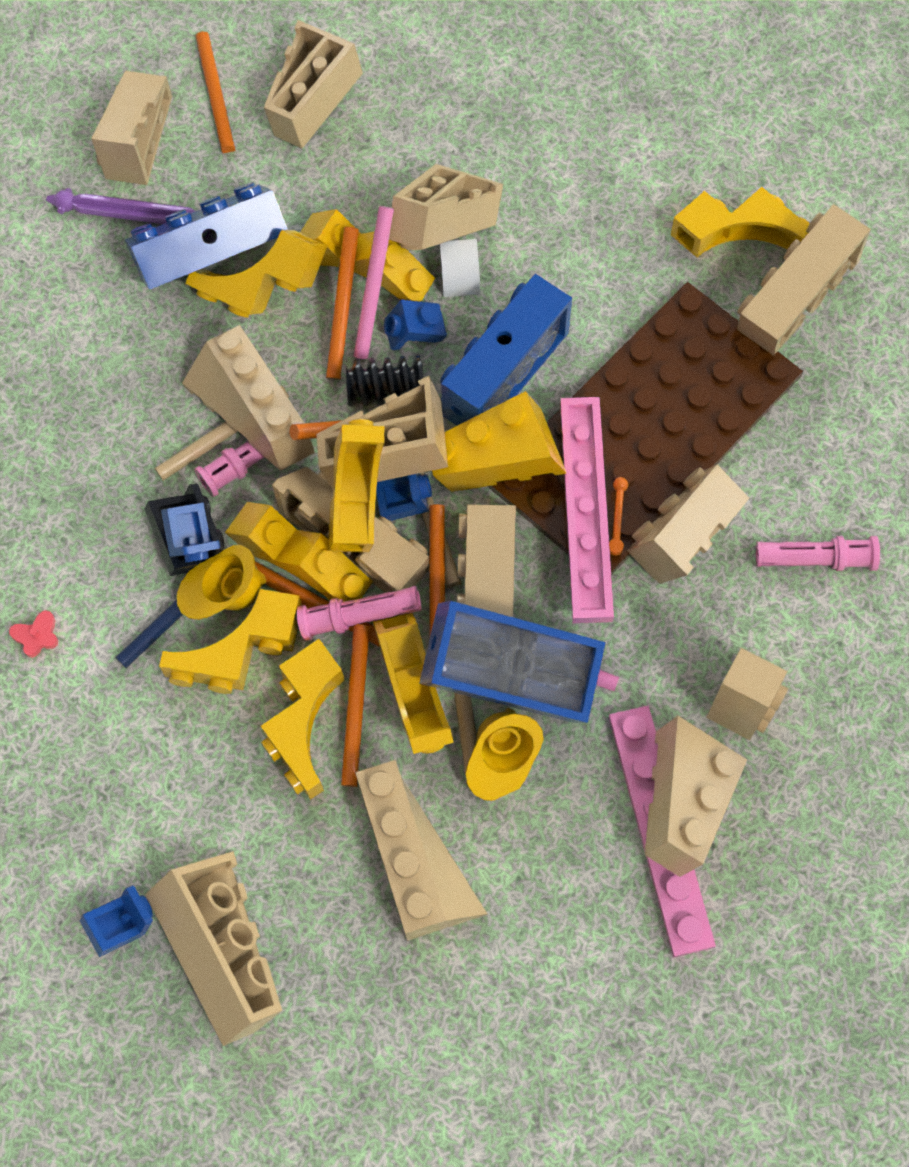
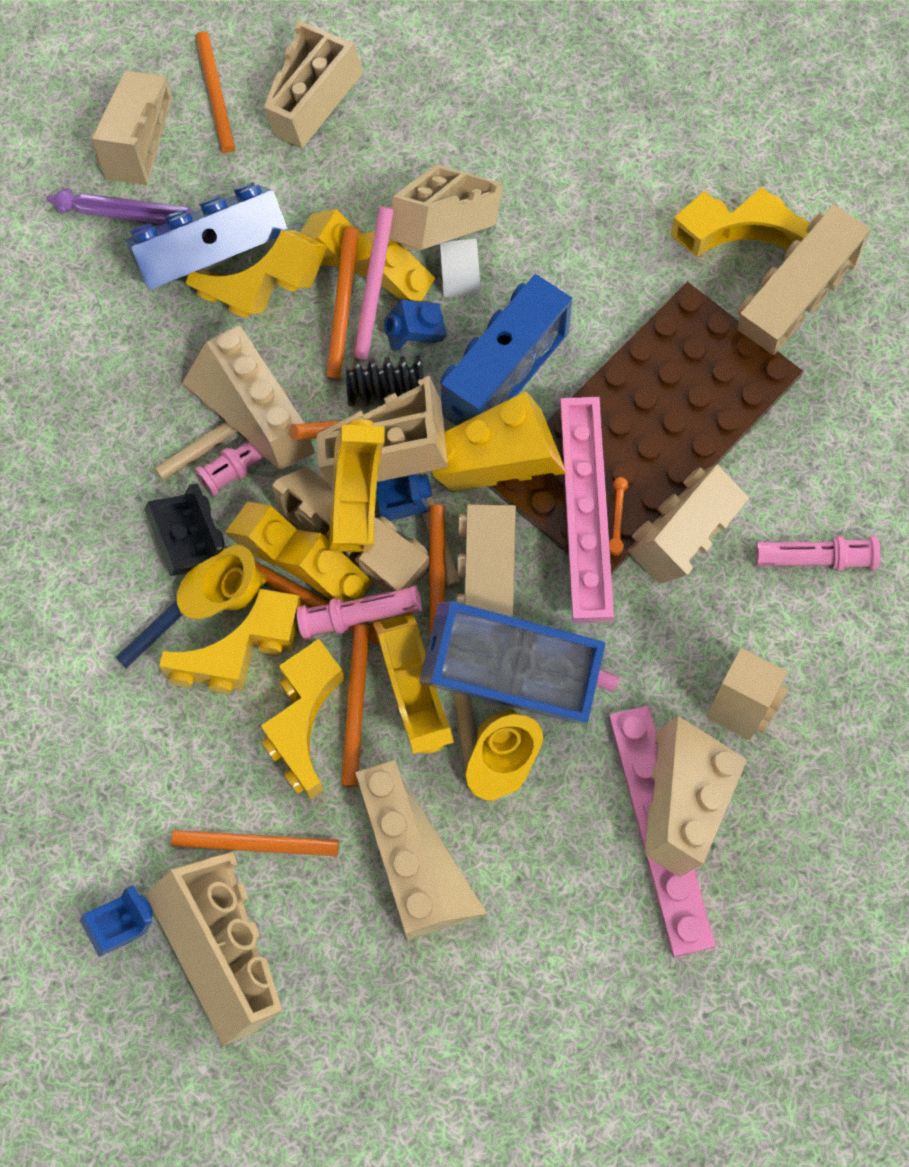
coral piece [9,610,58,658] -> none
bracket [161,502,220,562] -> none
none -> orange bar [171,830,339,856]

